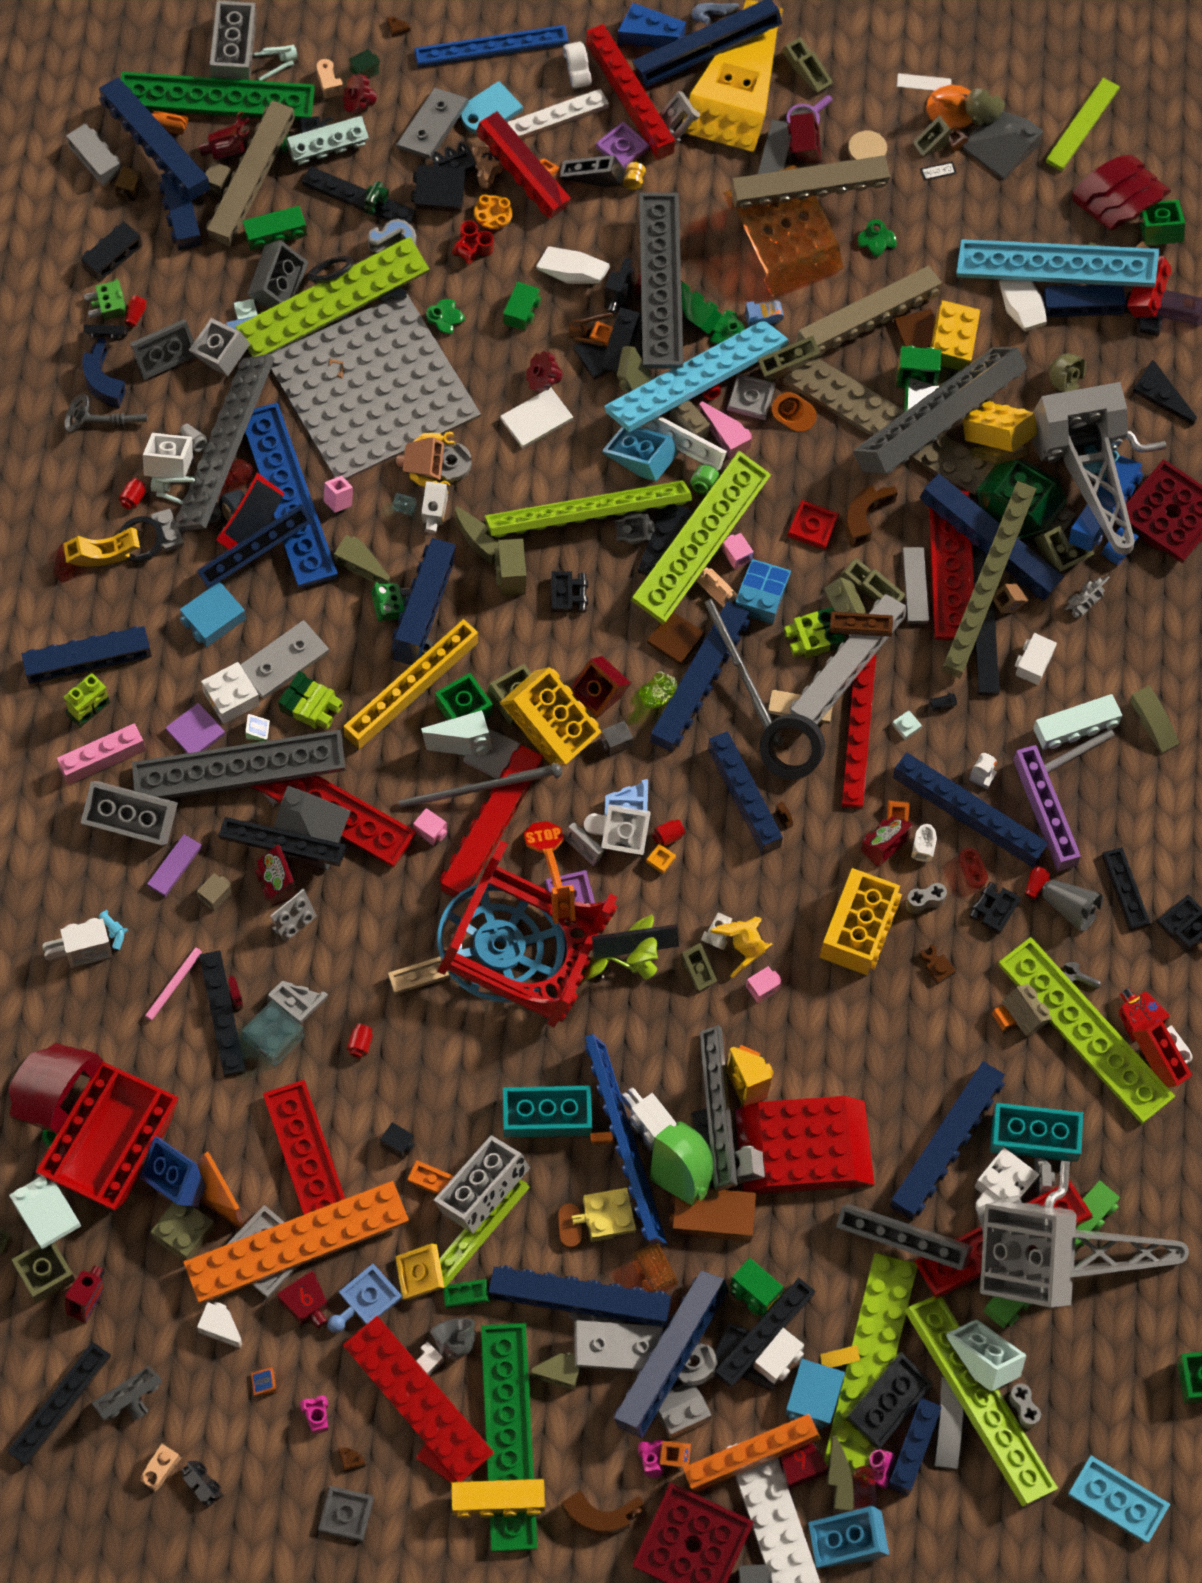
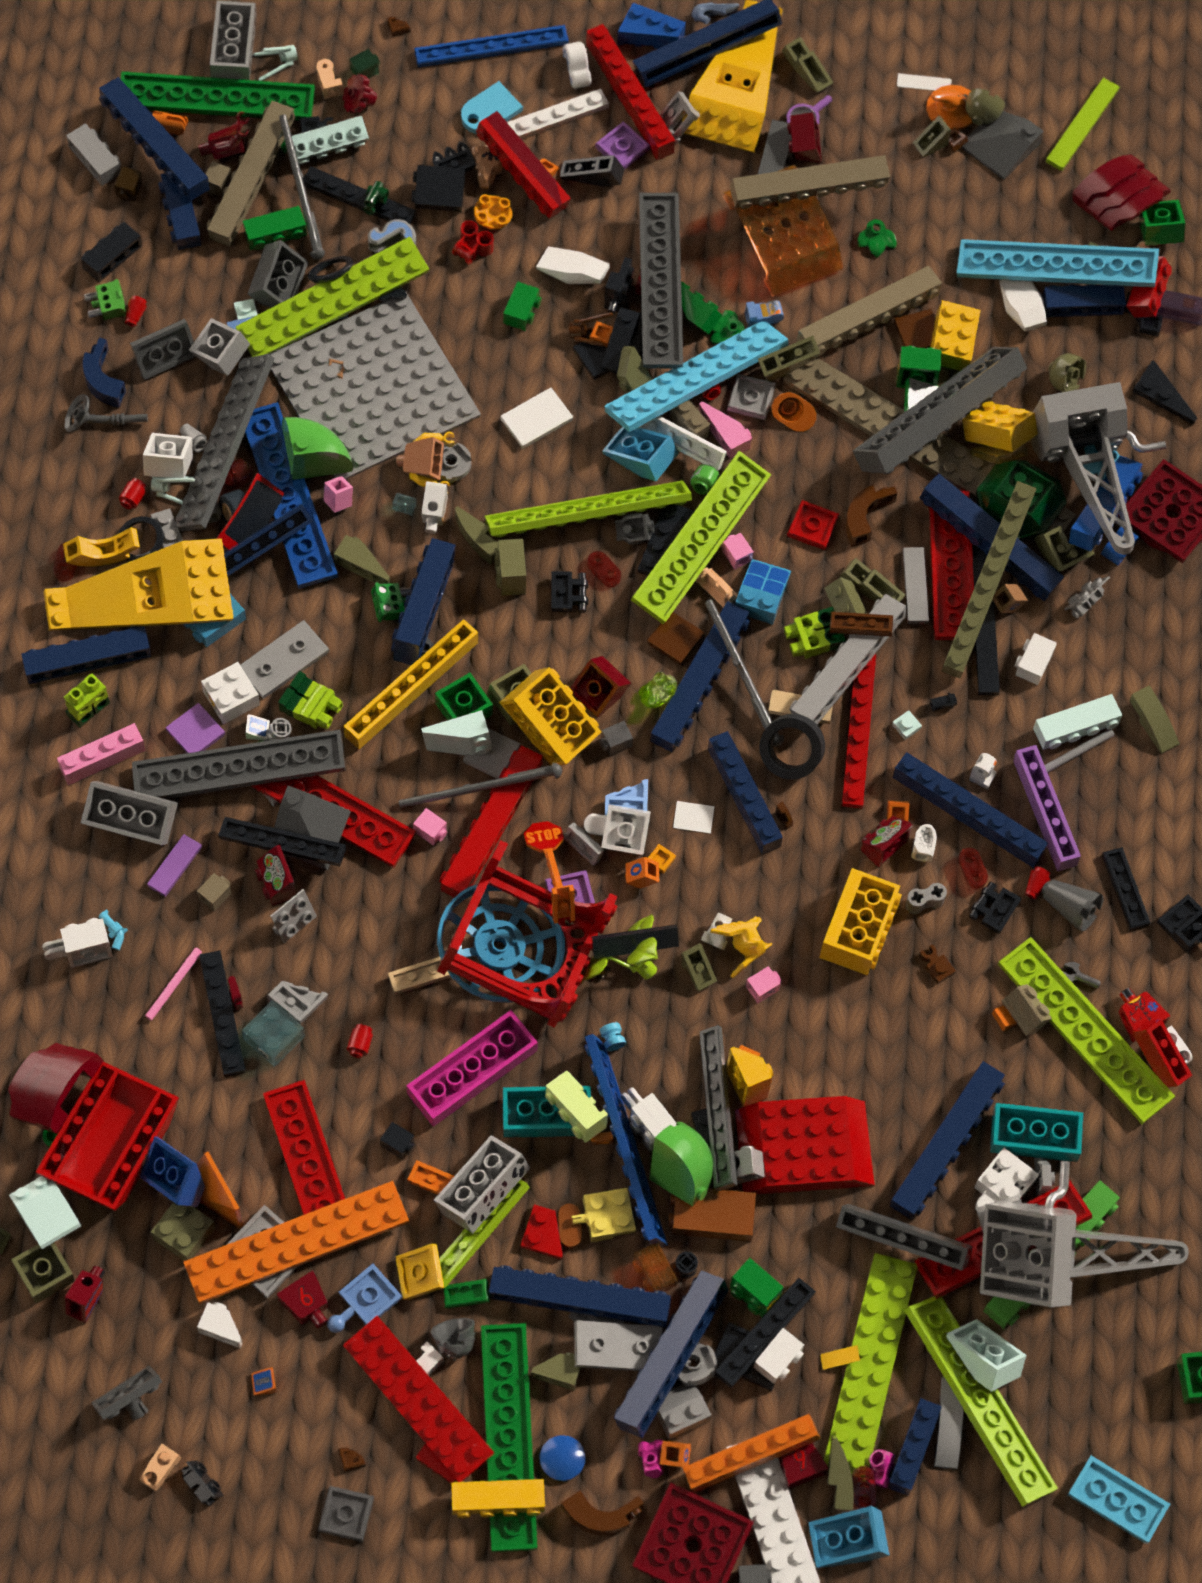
black plate [7,1341,111,1466] -> none
black plate [84,324,128,338] -> none
dark pink plate [300,1396,329,1434] -> none
dark grey plate [397,88,469,159] -> none
green plate [426,299,465,334] -> none
dark red plant [526,351,563,393] -> none
yellow wheel [623,162,646,190] -> none
red brick [652,819,685,847] -> none
dark azure brick [785,1359,845,1429] -> none
black tile [845,1352,933,1450] -> none
tan tile [848,130,887,160] -> none
sticker [920,161,957,180] -> none
light grey axle [1008,1383,1041,1429] -> none
none -> yellow wing [43,539,234,631]
none -> light grey wheel [267,718,291,741]
none -> dark grey bar [279,114,325,260]
none -> bright green brick [282,417,353,480]
none -> dark pink brick [406,1010,538,1127]
none -> red wing [521,1204,563,1260]
none -> blue dish [540,1435,585,1482]
none -> yellowish green wedge [545,1071,608,1143]
none -> clear red plate [588,551,621,587]
none -> medium azure wheel [599,1022,626,1051]
none -> orange brick [625,857,659,889]
none -> white sticker [673,801,714,833]
none -> black wheel [675,1251,698,1279]

